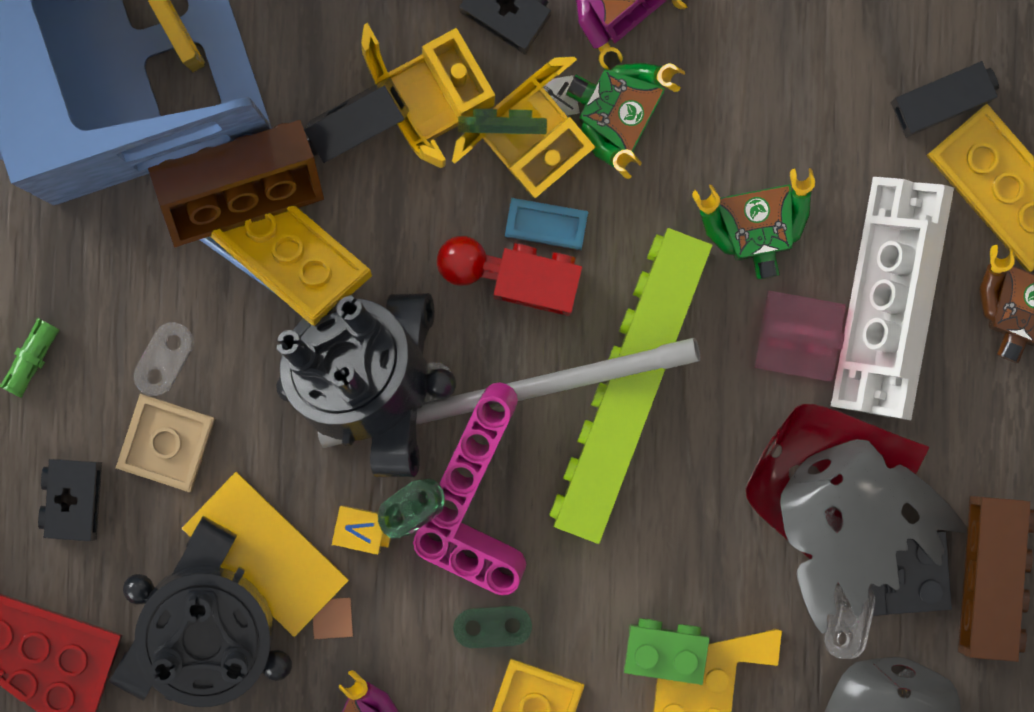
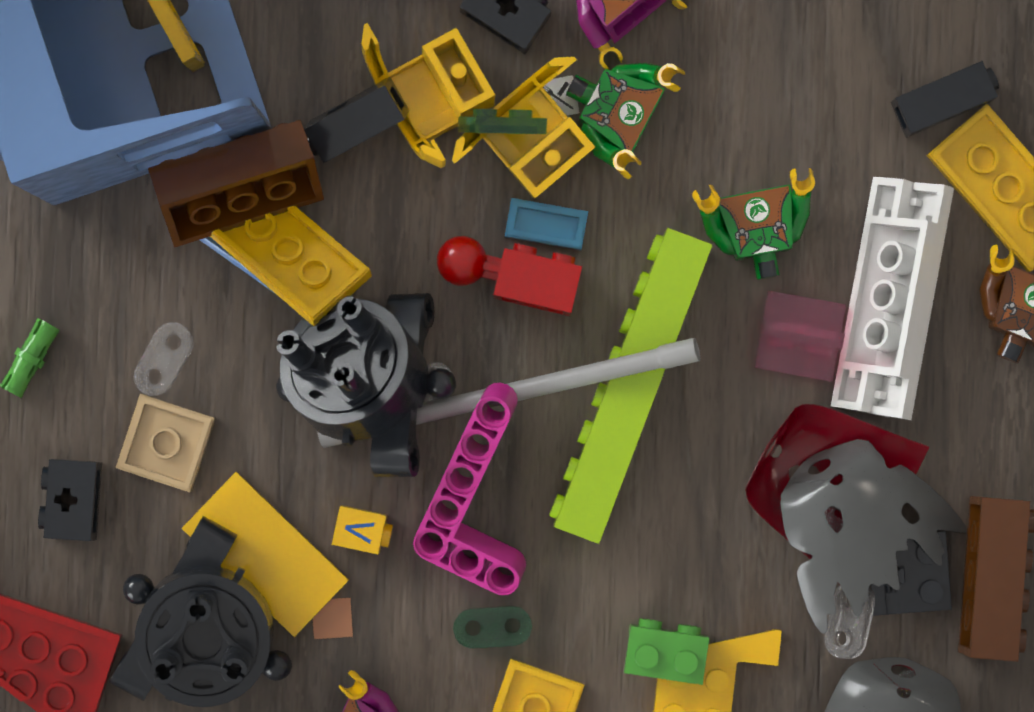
clear green plate [378,478,445,538] -> none

